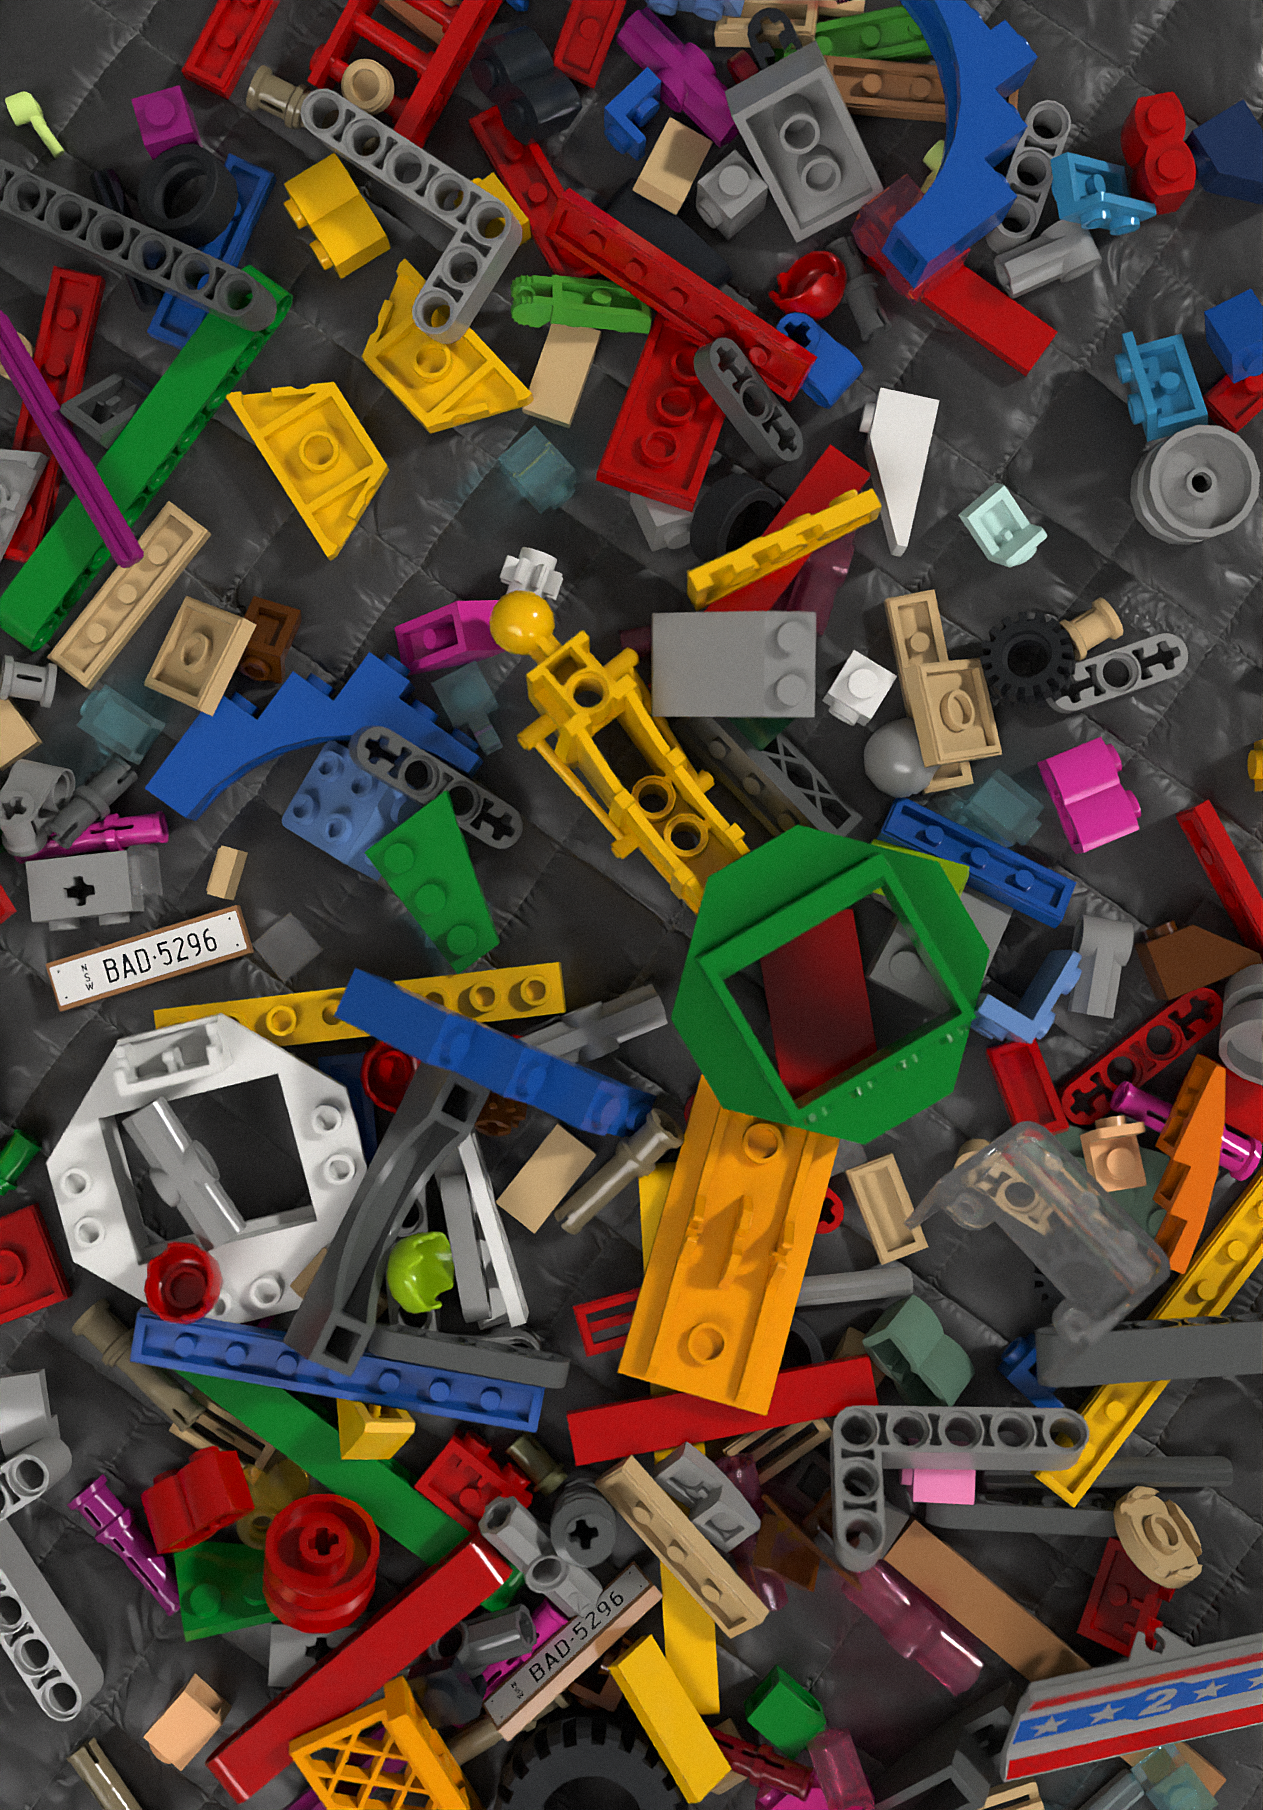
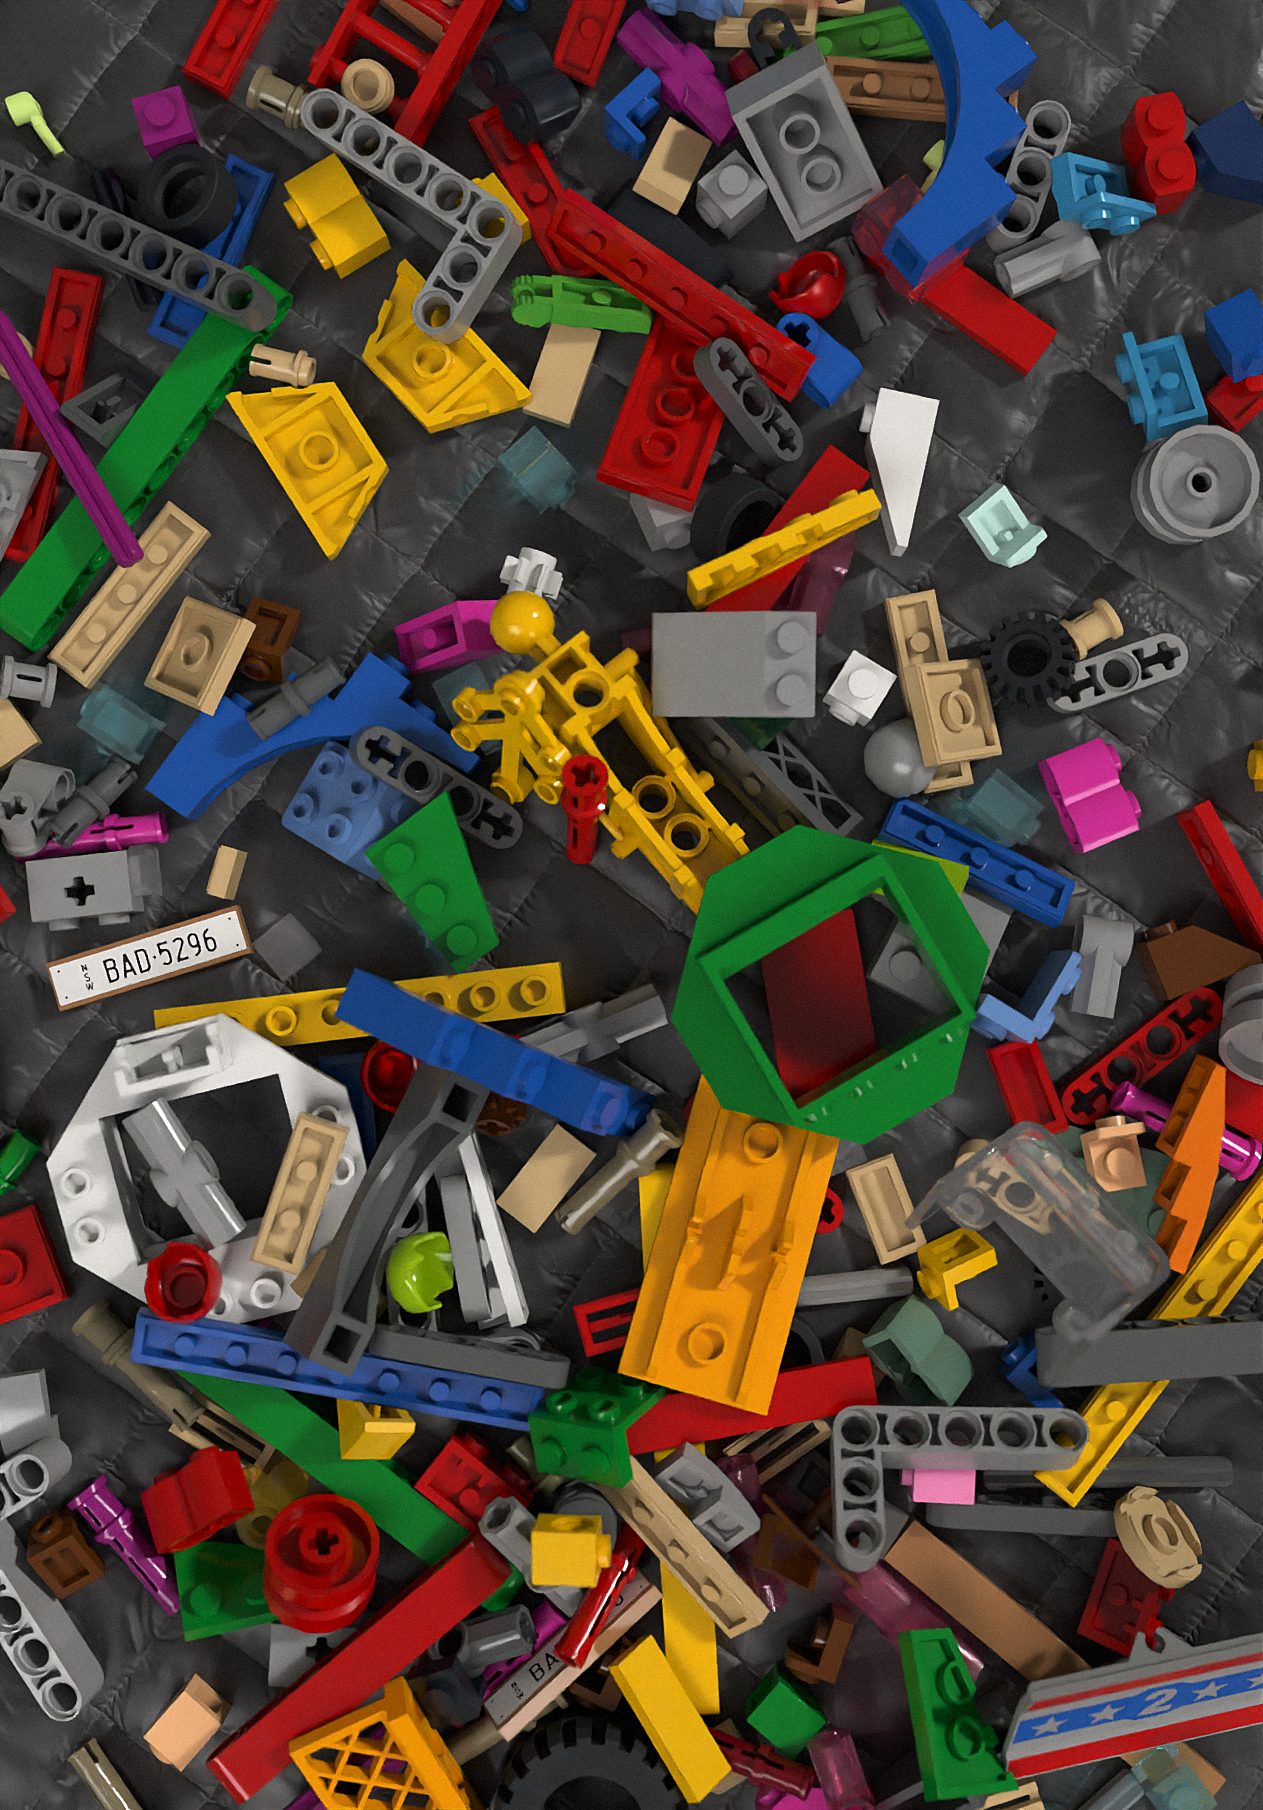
none -> reddish brown bracket [26,1506,105,1600]
none -> dark grey pin [245,655,347,742]
none -> tan pin [249,343,316,389]
none -> tan tile [249,1111,350,1276]
none -> yellow plant [451,670,572,805]
none -> green bracket [527,1367,666,1488]
none -> yellow brick [531,1514,611,1587]
none -> red pin [553,1519,647,1669]
none -> red pin [561,754,609,865]
none -> reddish brown bracket [783,1603,854,1684]
none -> green wing [897,1628,1019,1802]
none -> yellow bracket [917,1224,998,1312]

